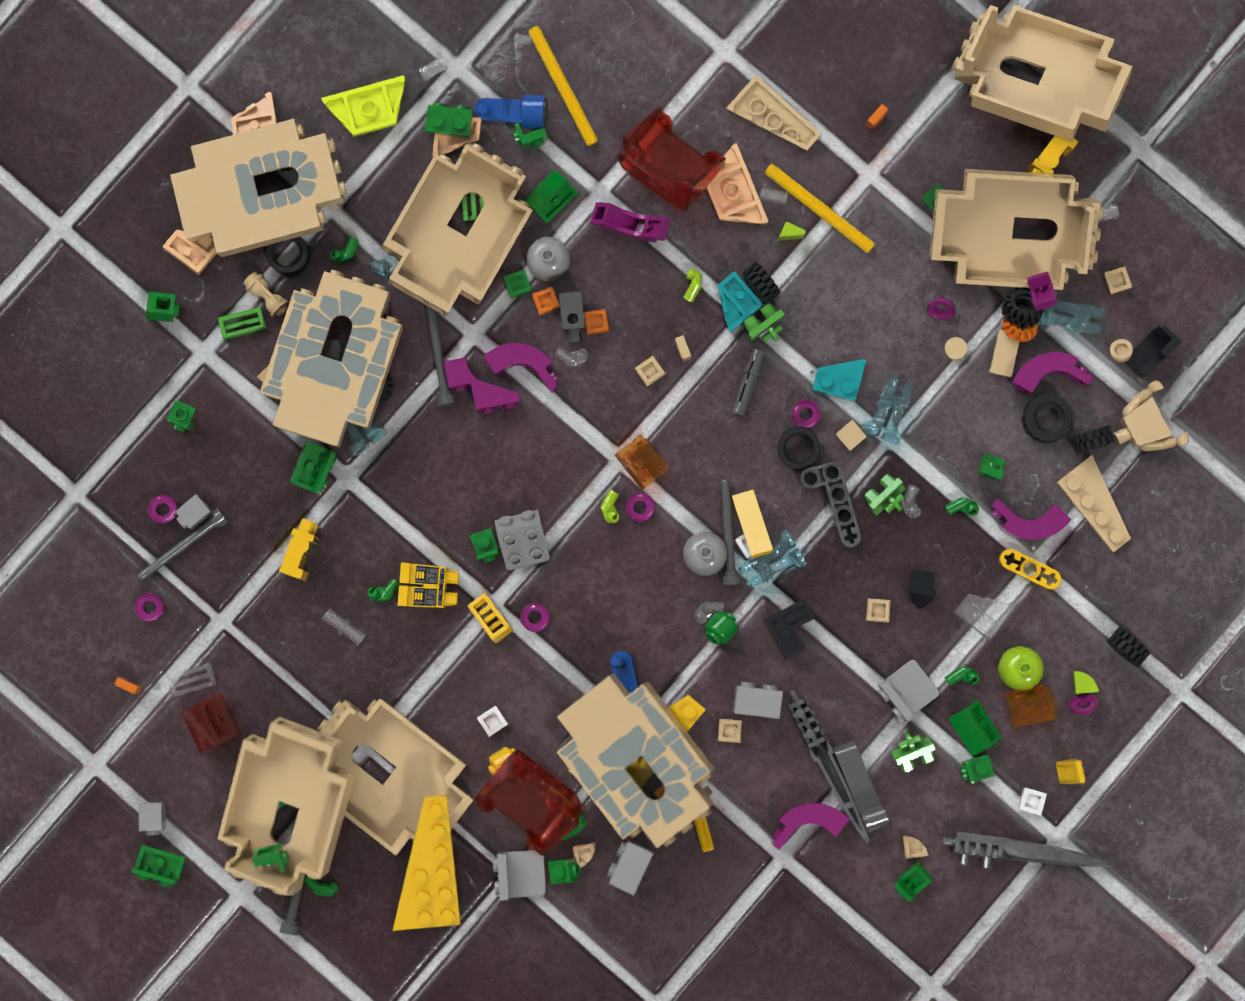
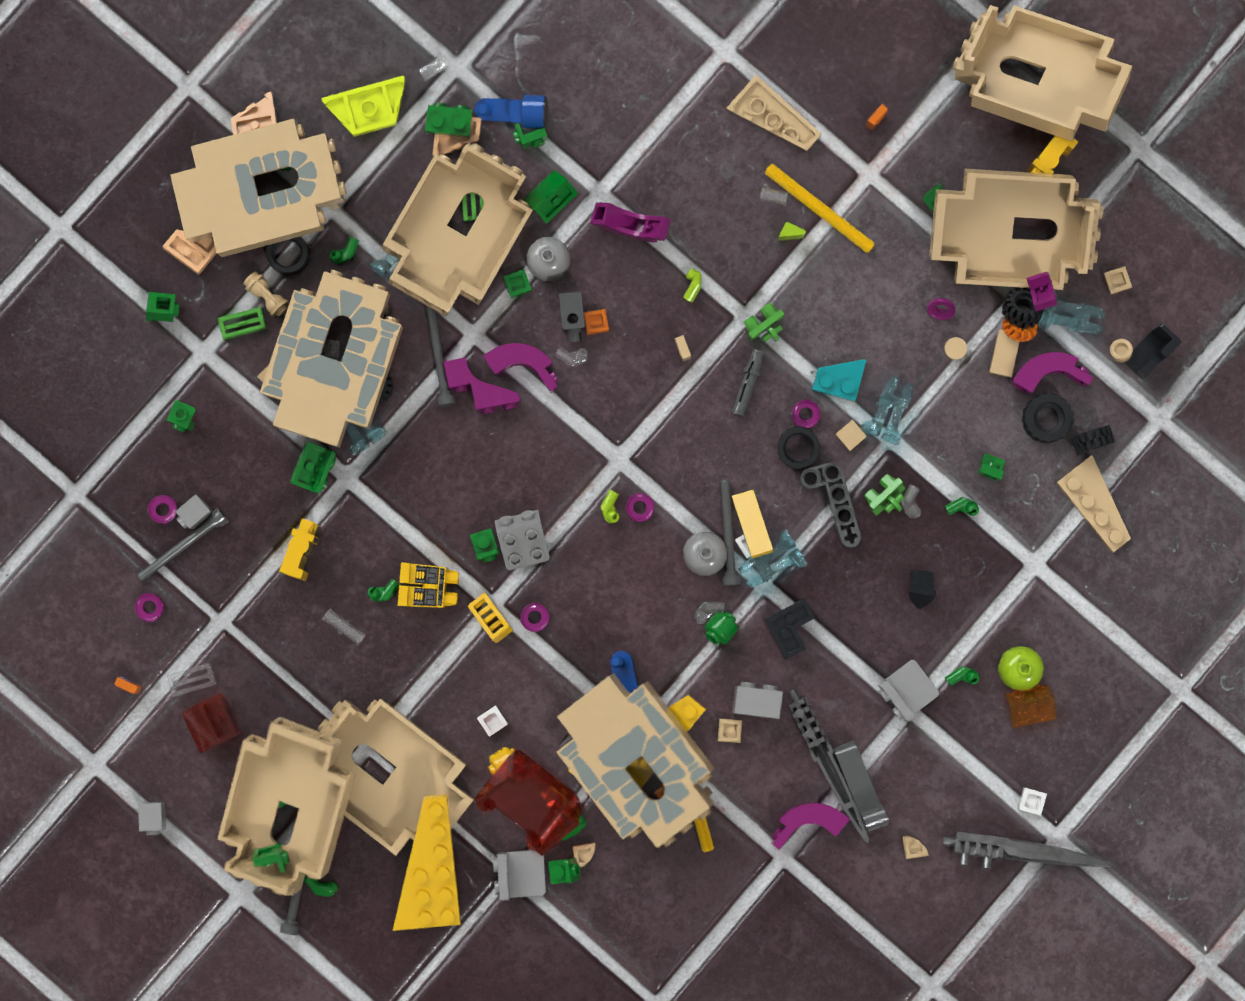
green bracket [131,844,186,887] -> none
yellow axle [529,26,597,146] -> none
orange tile [532,287,560,316] -> none
light grey brick [607,839,653,895] -> none
clear orange bracket [614,434,668,490] -> none
clear red windscreen [619,108,726,212] -> none
tan tile [635,356,666,387] -> none
light nougat wing [703,143,769,224] -> none
teal wing [717,271,763,333] -> none
black tyre [742,262,780,305] -> none
tan tile [866,598,890,623] -> none
bright green hips [891,732,936,773] -> none
green bracket [895,862,934,902] -> none
green panel [949,700,1002,756] -> none
clear wing [953,594,1016,640] -> none
green bracket [960,754,995,784] -> none
magenta arch [989,499,1072,541] -> none
yellow beam [999,549,1061,589] -> none
yellow slope [1056,759,1086,784] -> none
magenta piece [1069,694,1098,715] -> none
lime tile [1073,671,1099,694] -> none
clear pin [1098,203,1119,222] -> none
black tyre [1107,627,1151,667] -> none
tan torso [1113,380,1189,451] -> none

